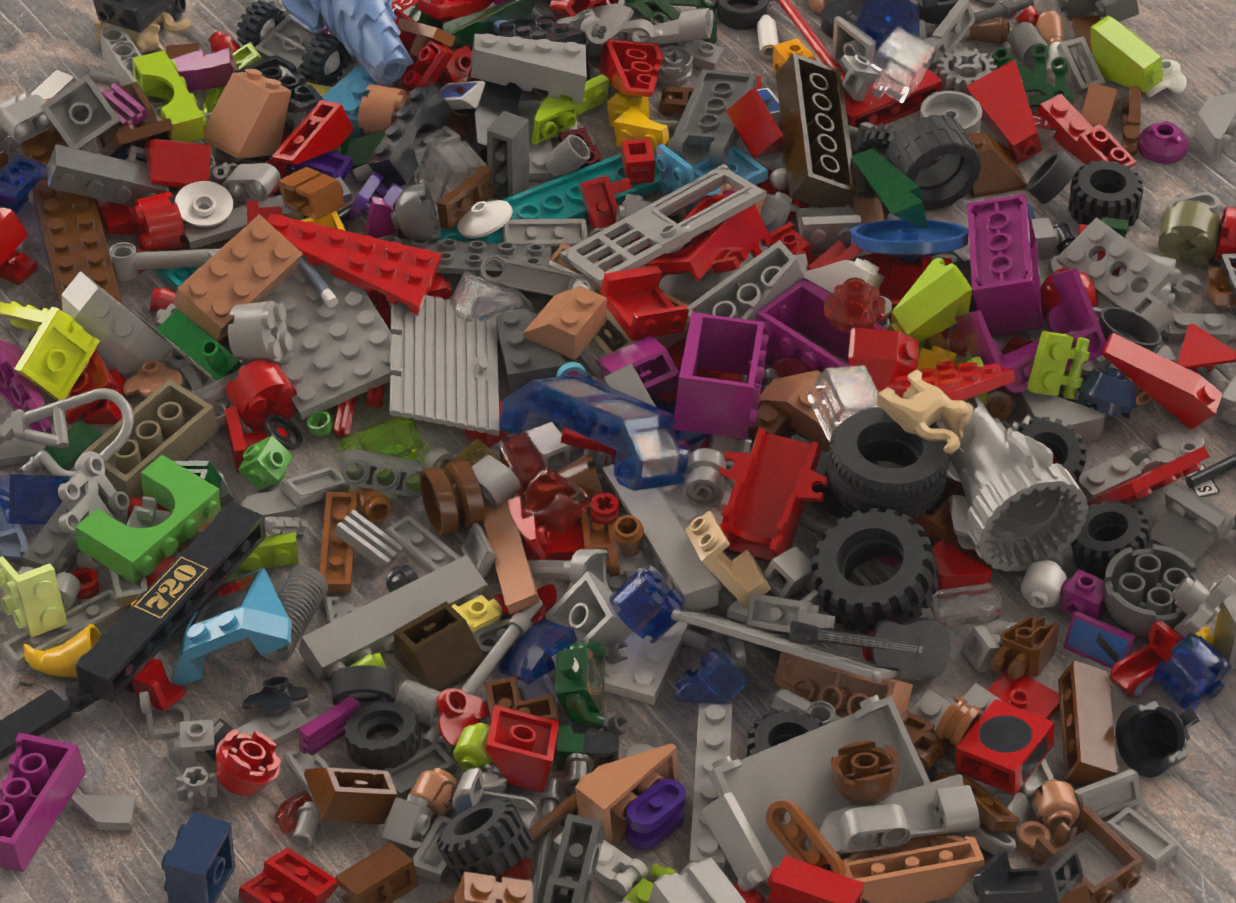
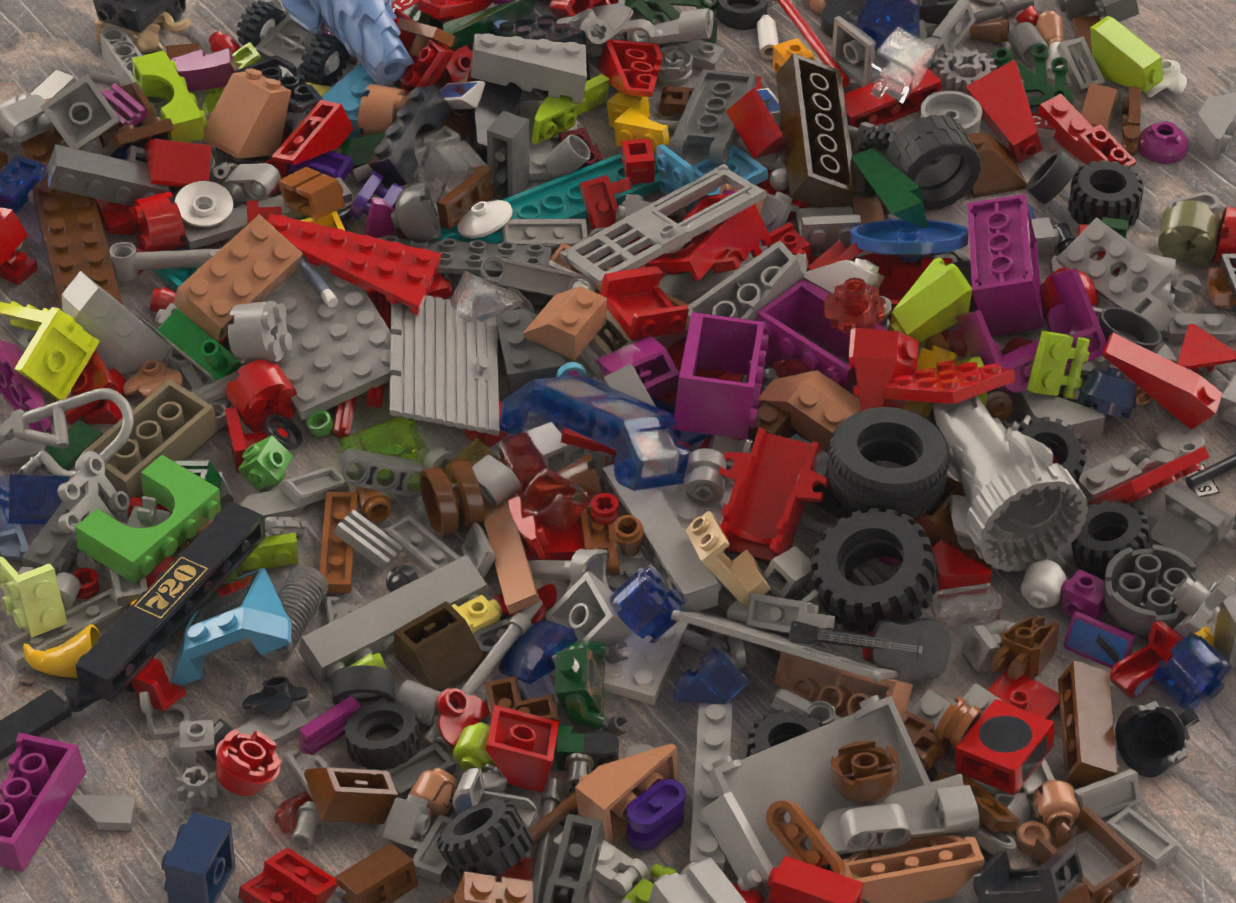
clear plate [806,365,879,443] -> none
light grey bracket [841,55,877,101] -> none
tan animal [876,370,973,454] -> none

